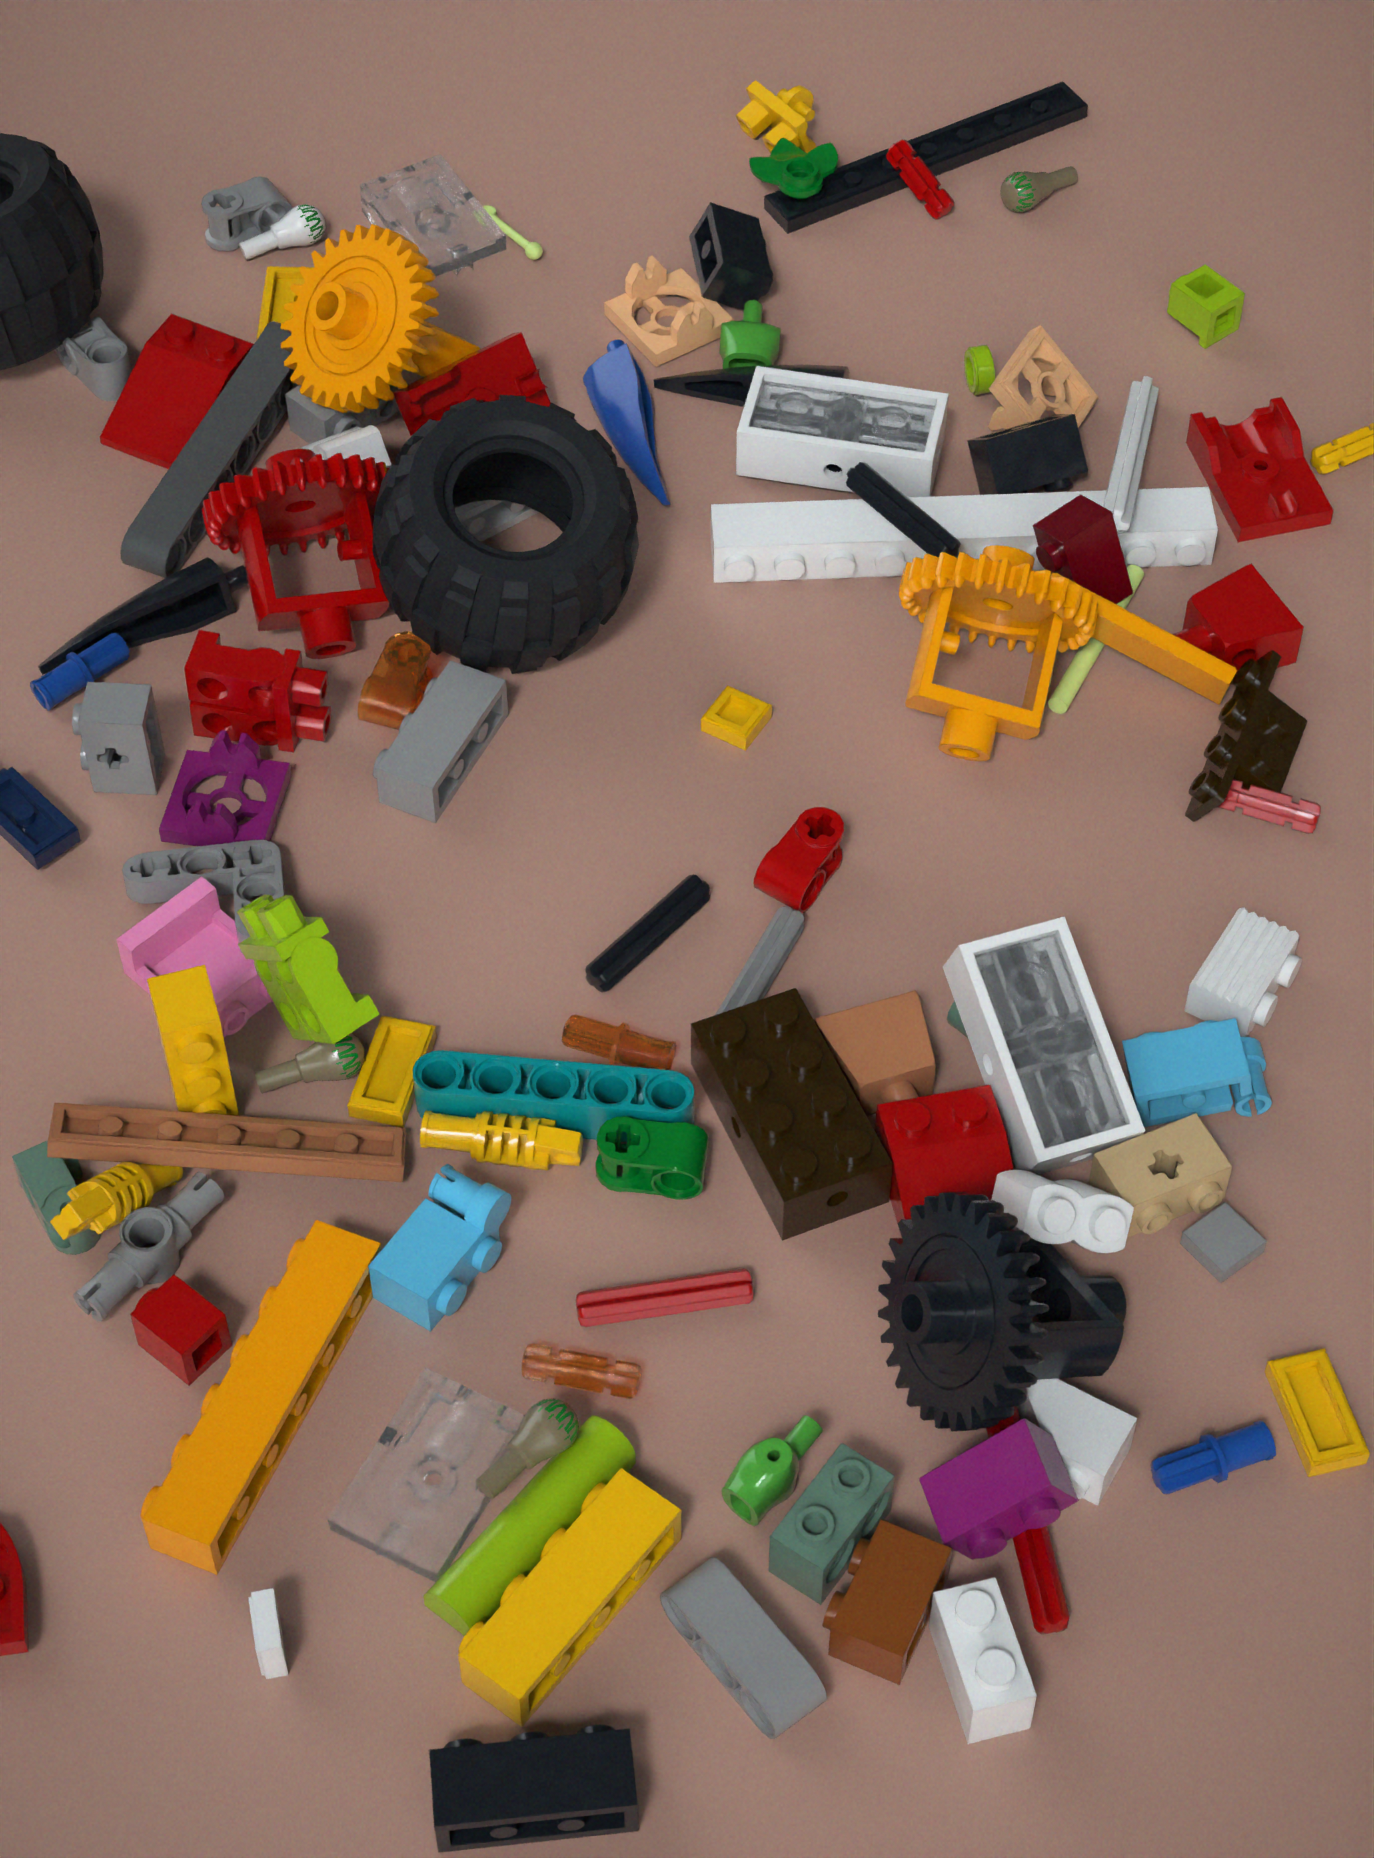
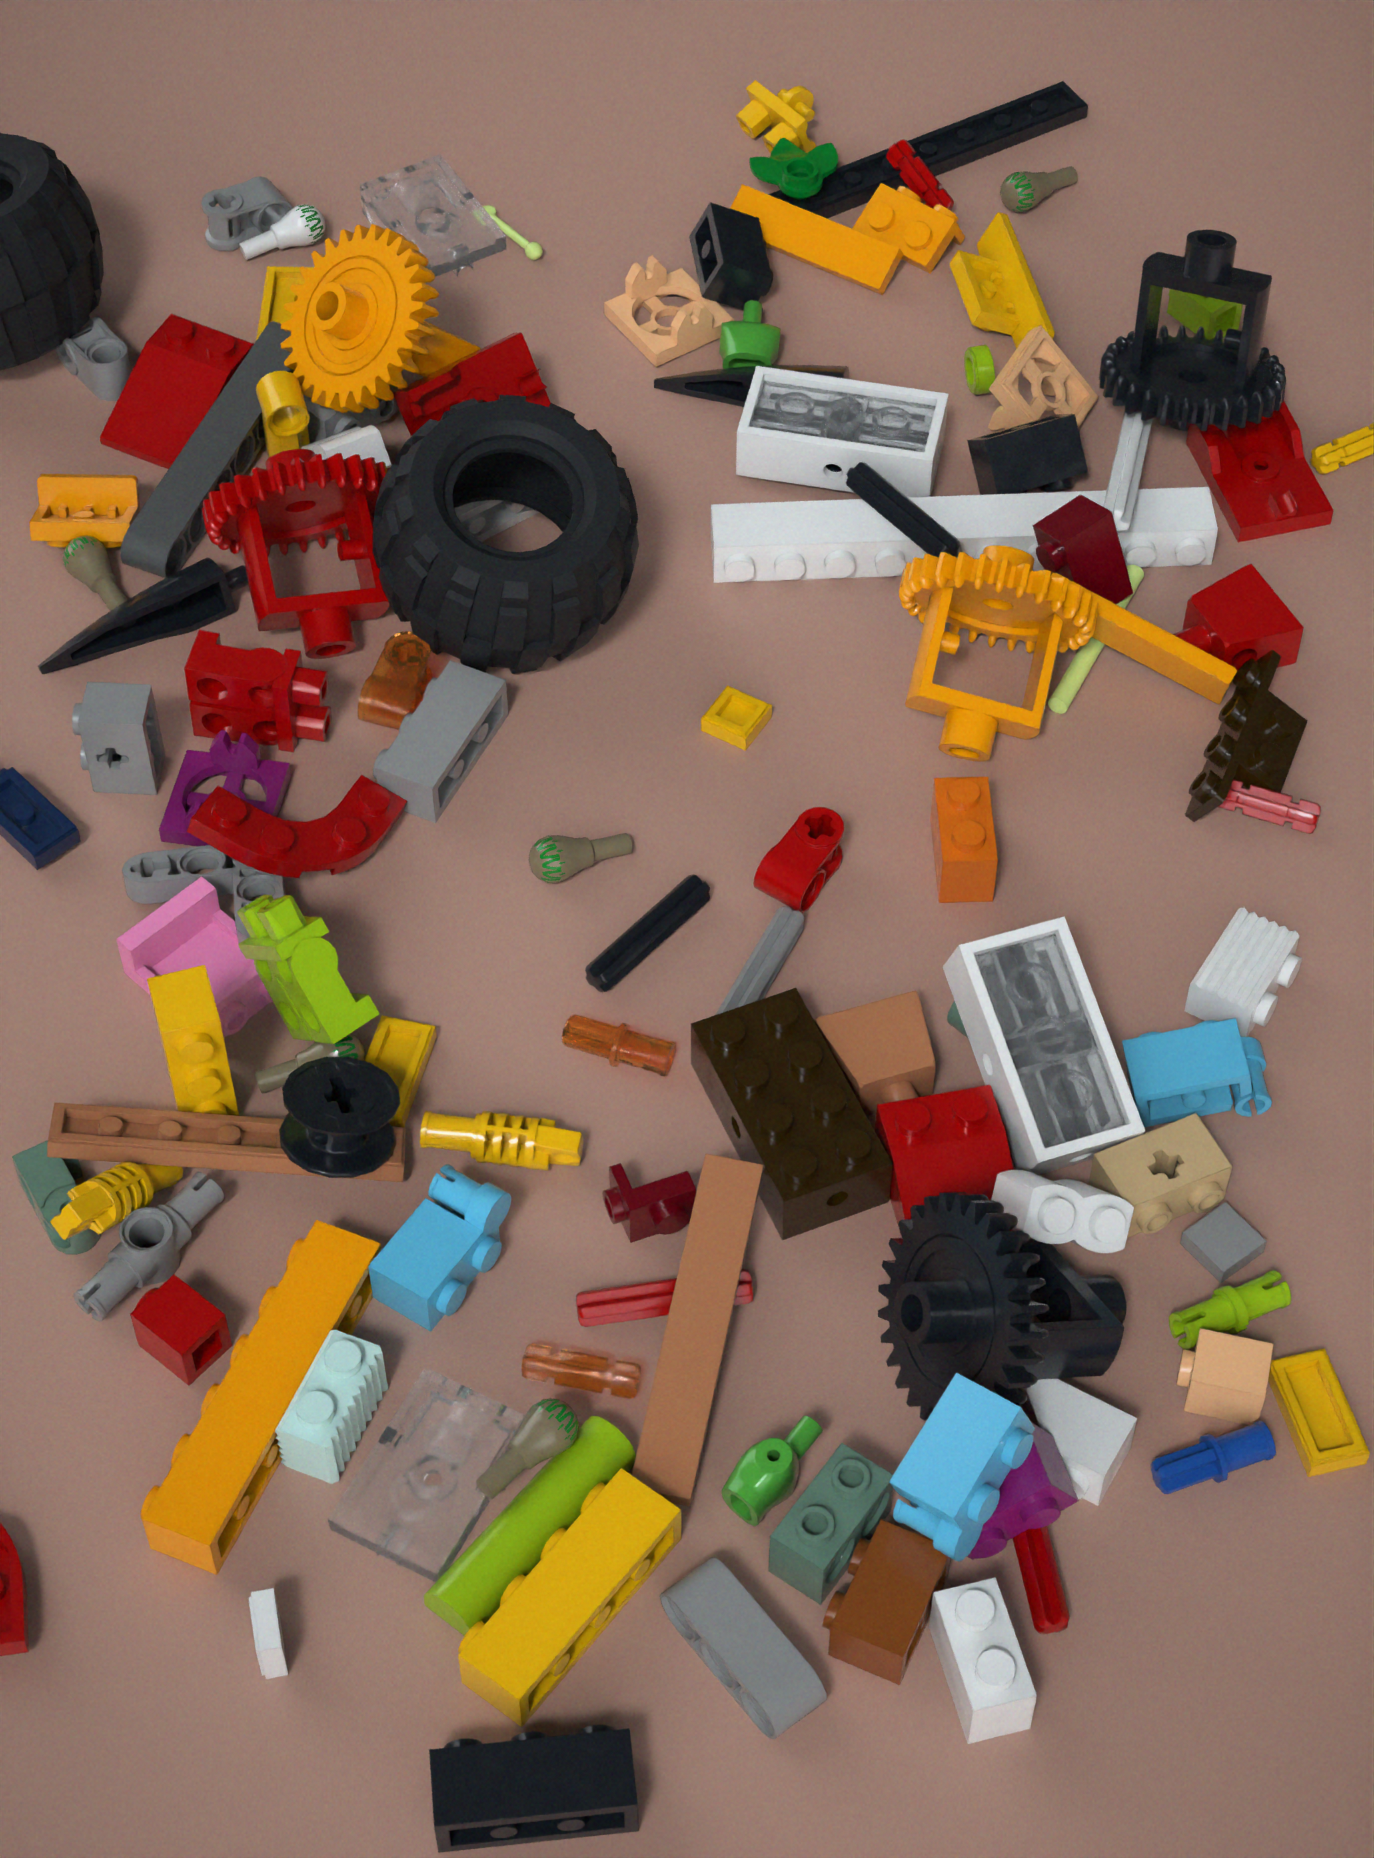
blue axle [30,633,130,711] -> none
teal beam [413,1050,694,1142] -> none
blue piece [583,340,670,505] -> none
green piece [595,1116,709,1200] -> none
none -> light orange bracket [29,474,140,548]
none -> dark tan piece [63,535,127,611]
none -> red plate [187,775,407,878]
none -> yellow piece [256,371,310,458]
none -> light aqua brick [274,1330,388,1484]
none -> black piece [279,1057,400,1178]
none -> dark tan piece [528,833,632,883]
none -> dark red bracket [603,1163,697,1243]
none -> nougat tile [632,1153,763,1507]
none -> light orange tile [730,184,903,295]
none -> light orange bracket [852,183,965,274]
none -> medium azure hinge [889,1373,1035,1562]
none -> orange brick [930,776,998,903]
none -> yellow bracket [949,212,1055,349]
none -> black piece [1099,230,1286,431]
none -> lime pin [1169,1270,1291,1350]
none -> light nougat brick [1176,1328,1274,1425]

